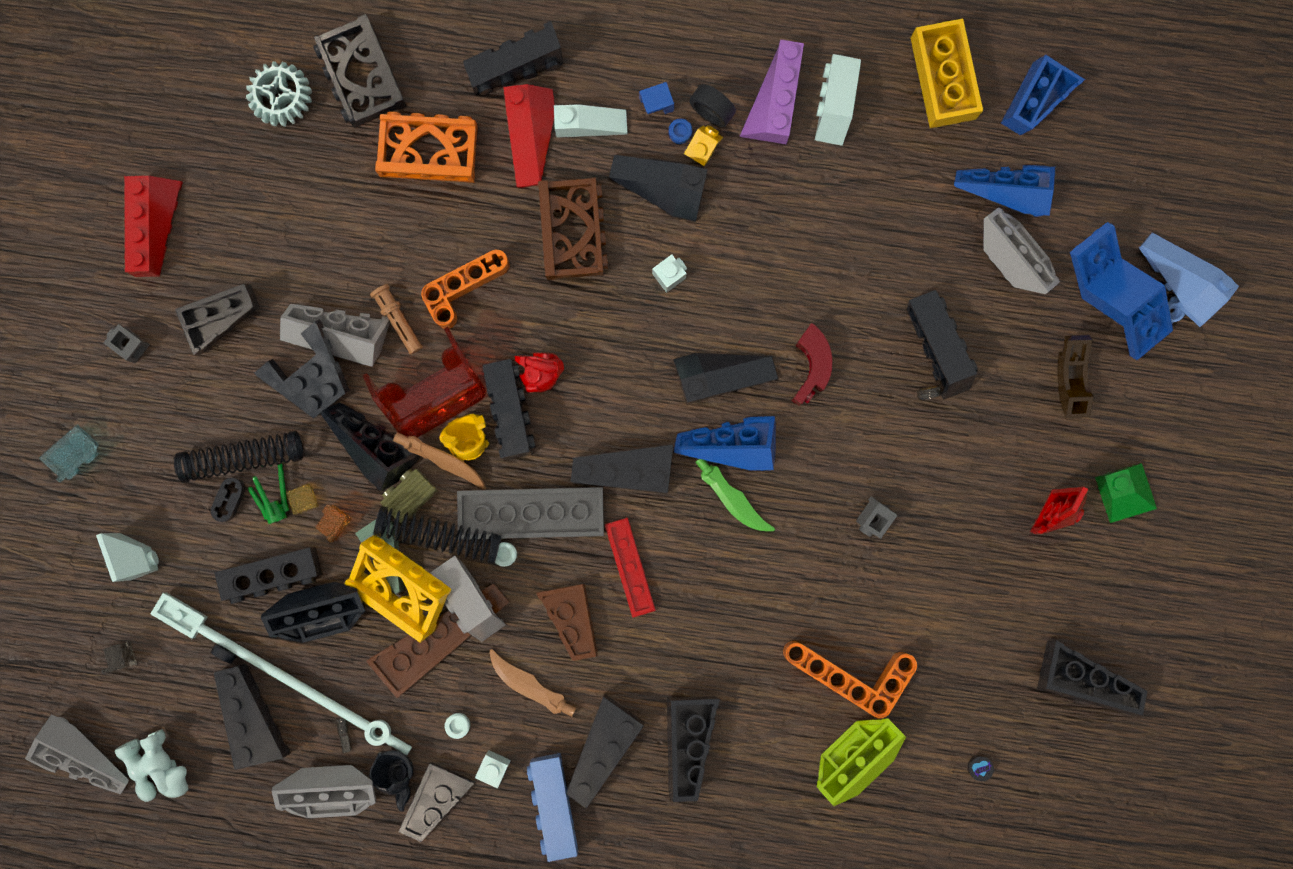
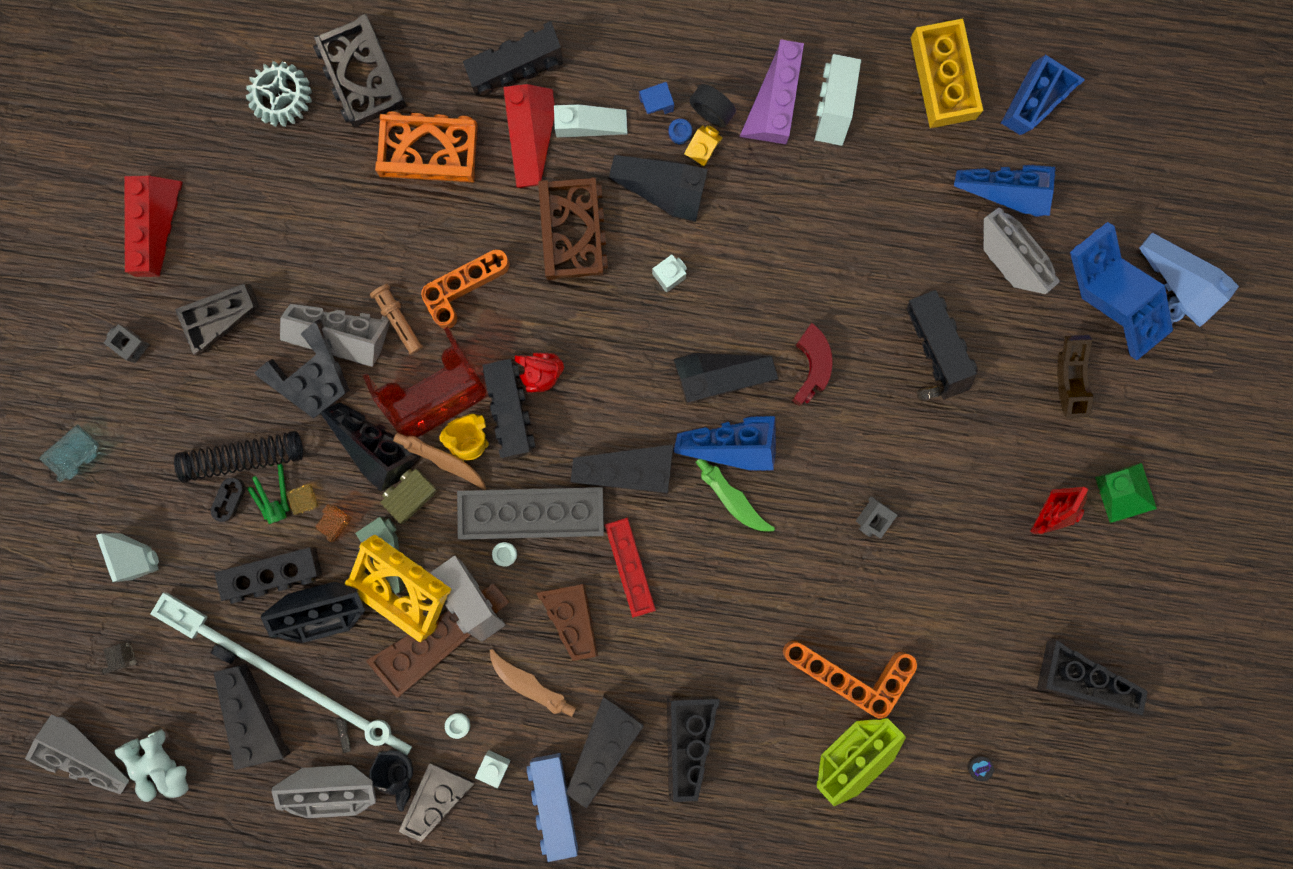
black piece [373,506,502,564] -> none

